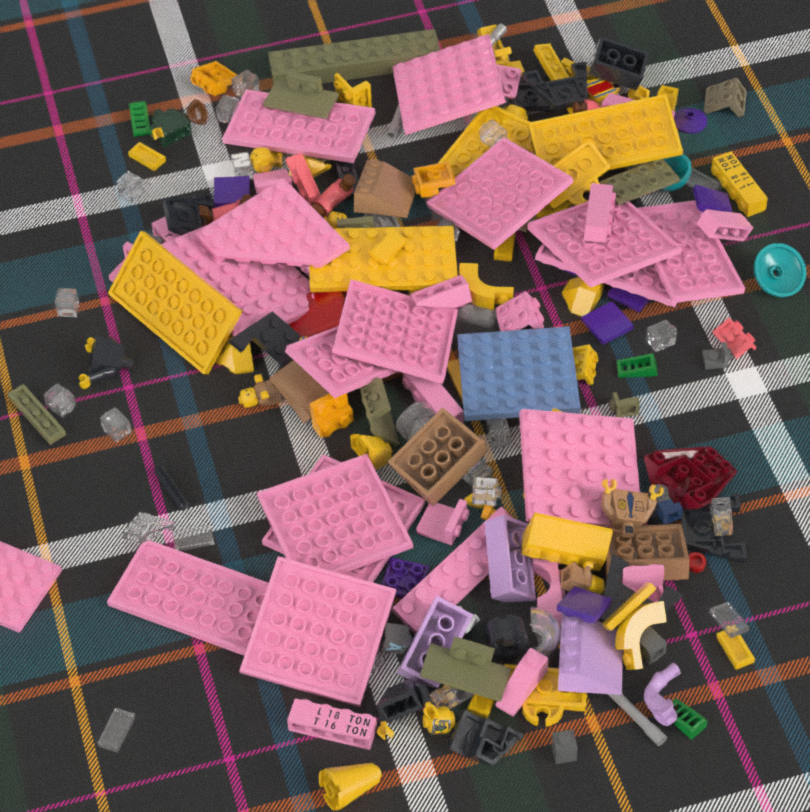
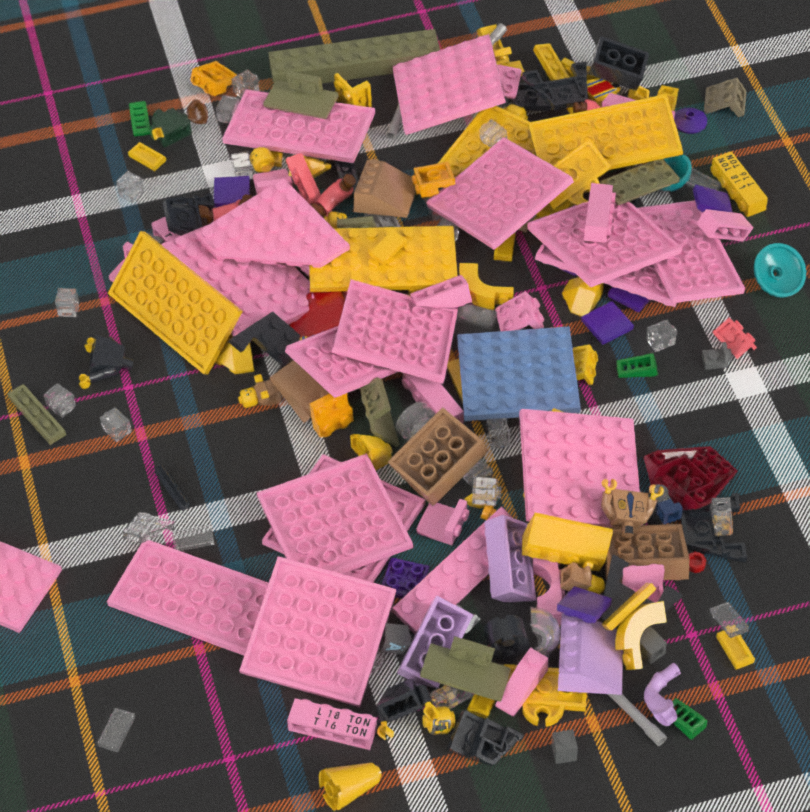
olive bracket [609,392,640,418] -> none

